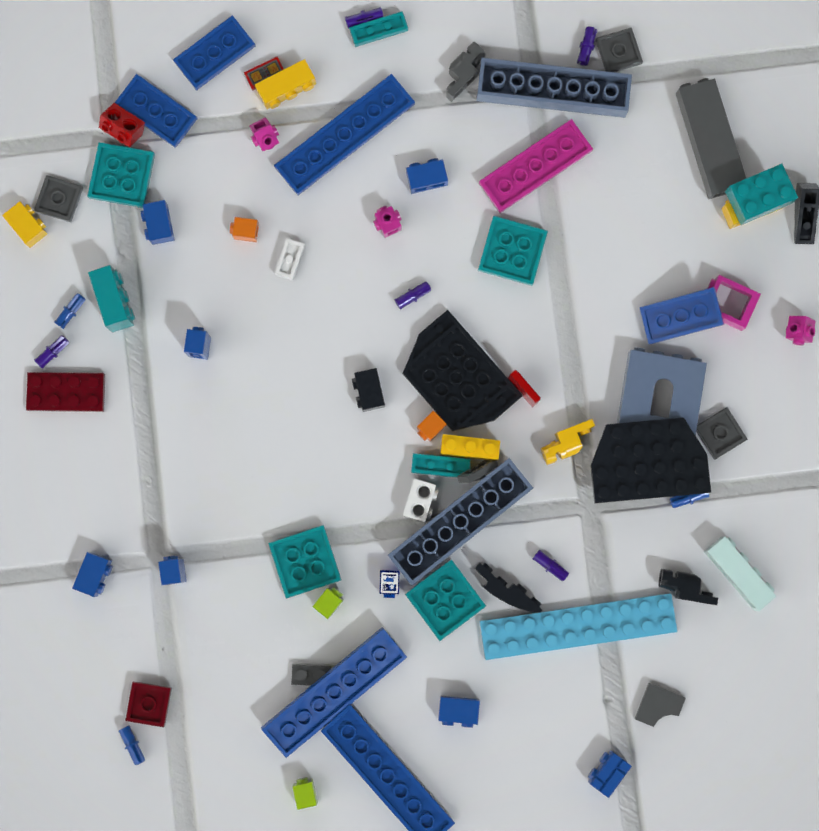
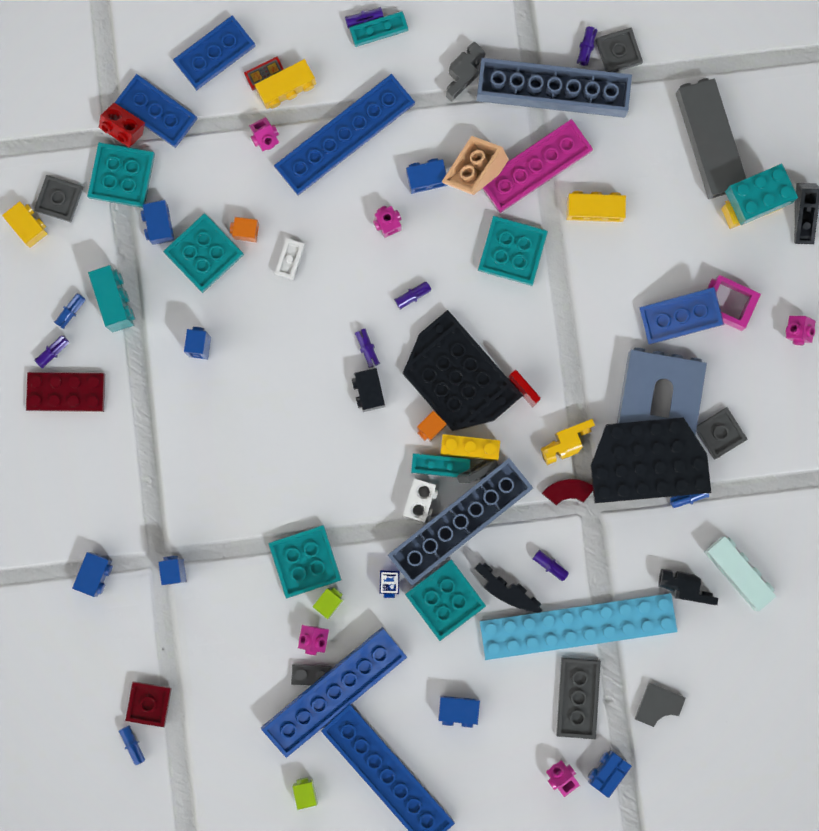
none -> teal plate [163,213,244,293]
none -> dark pink brick [298,625,329,655]
none -> dark purple pin [354,329,380,368]
none -> light nougat slope [442,136,509,195]
none -> dark red tile [541,479,593,506]
none -> dark pink brick [546,760,580,797]
none -> dark grey tile [556,657,601,739]
none -> yellow brick [566,191,626,222]

